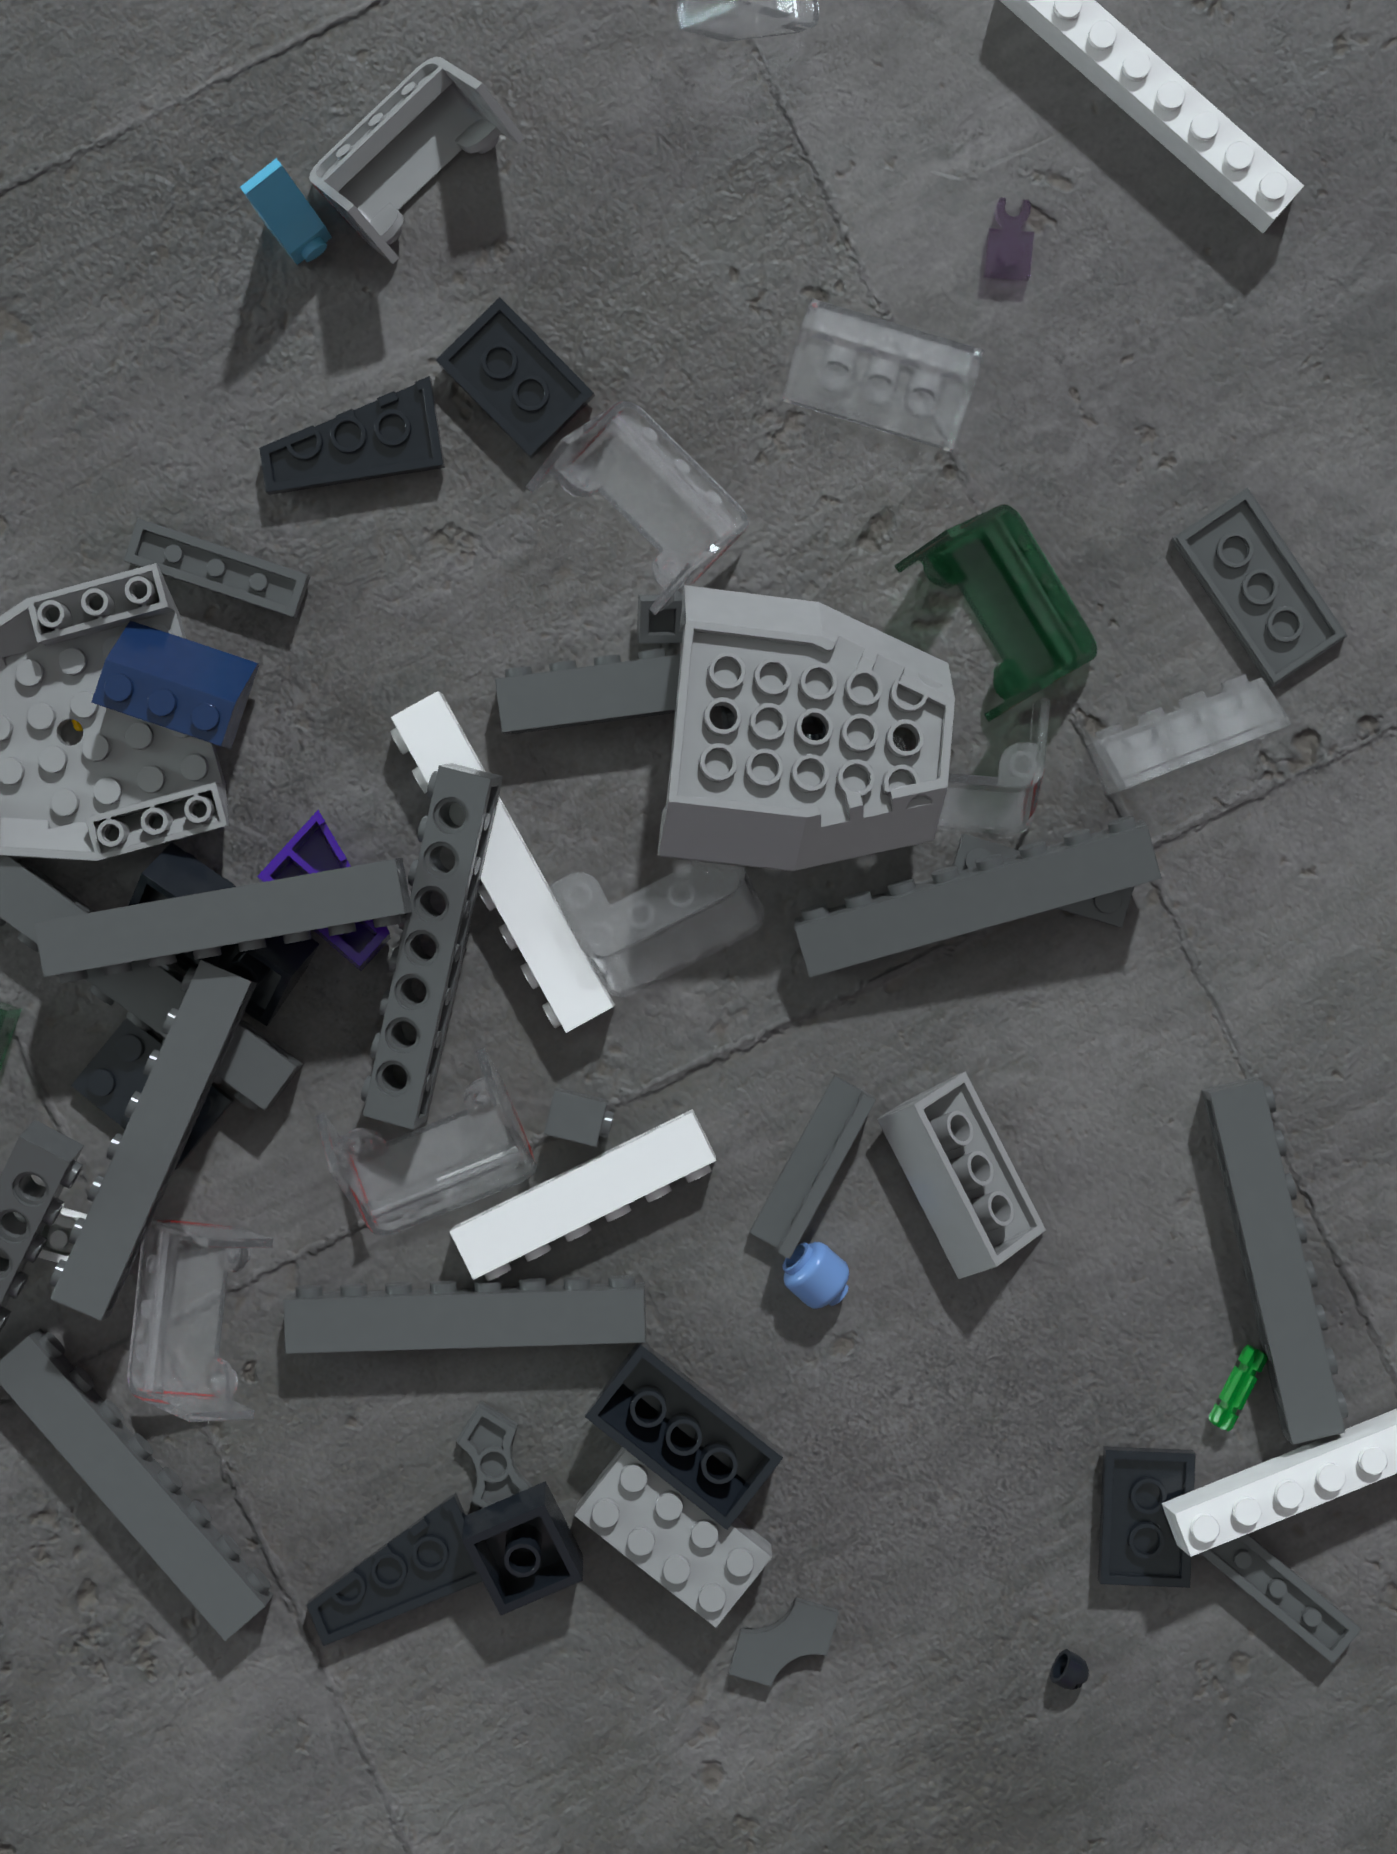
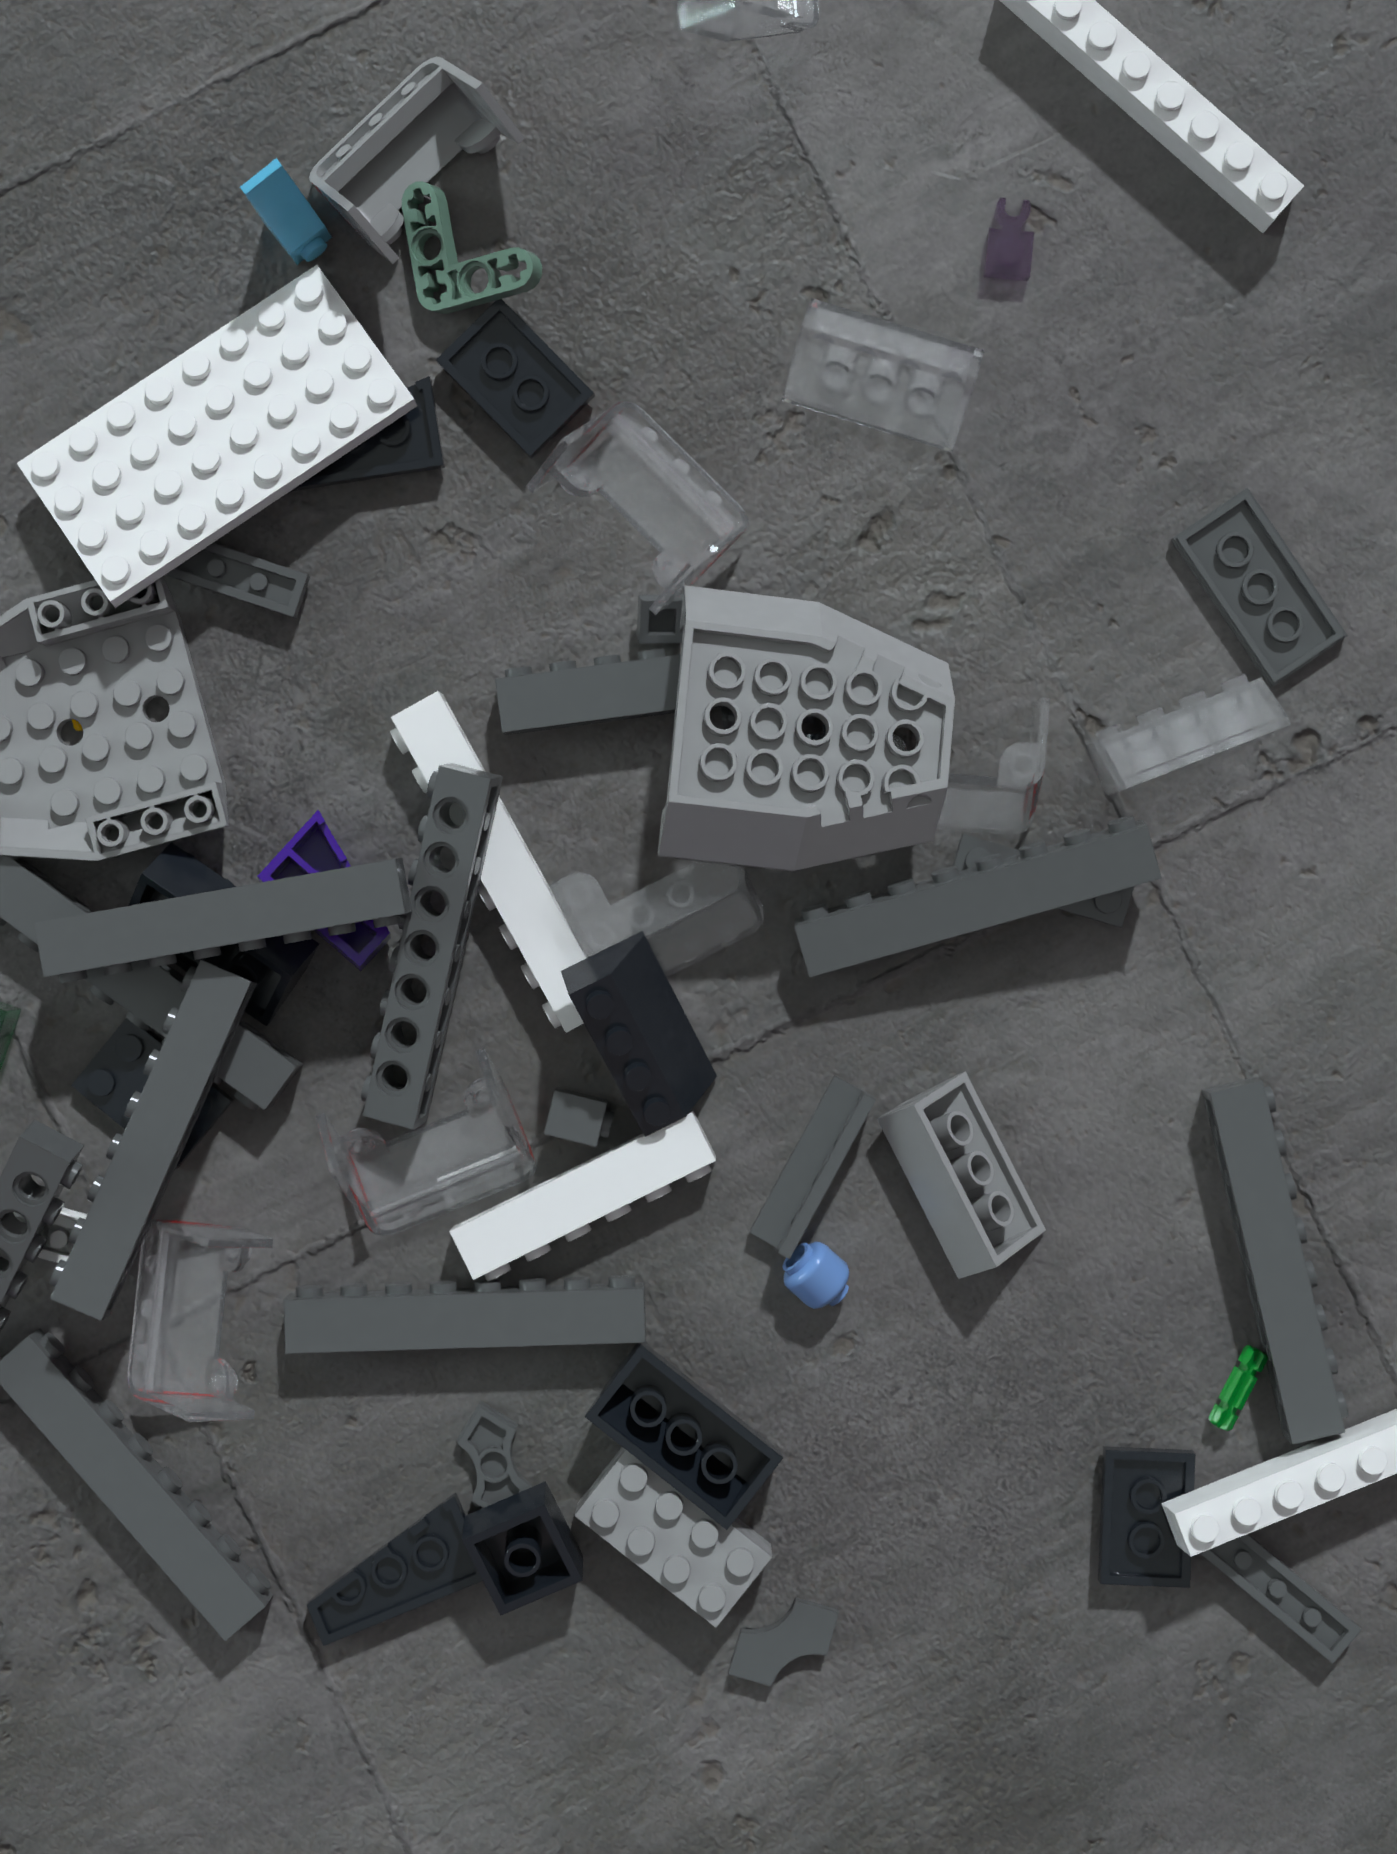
dark blue slope [91,620,259,749] -> none
clear green windscreen [894,504,1097,722] -> none
black hinge [1050,1649,1089,1690] -> none
none -> white plate [17,265,417,608]
none -> sand green beam [402,181,542,314]
none -> black slope [561,931,717,1137]

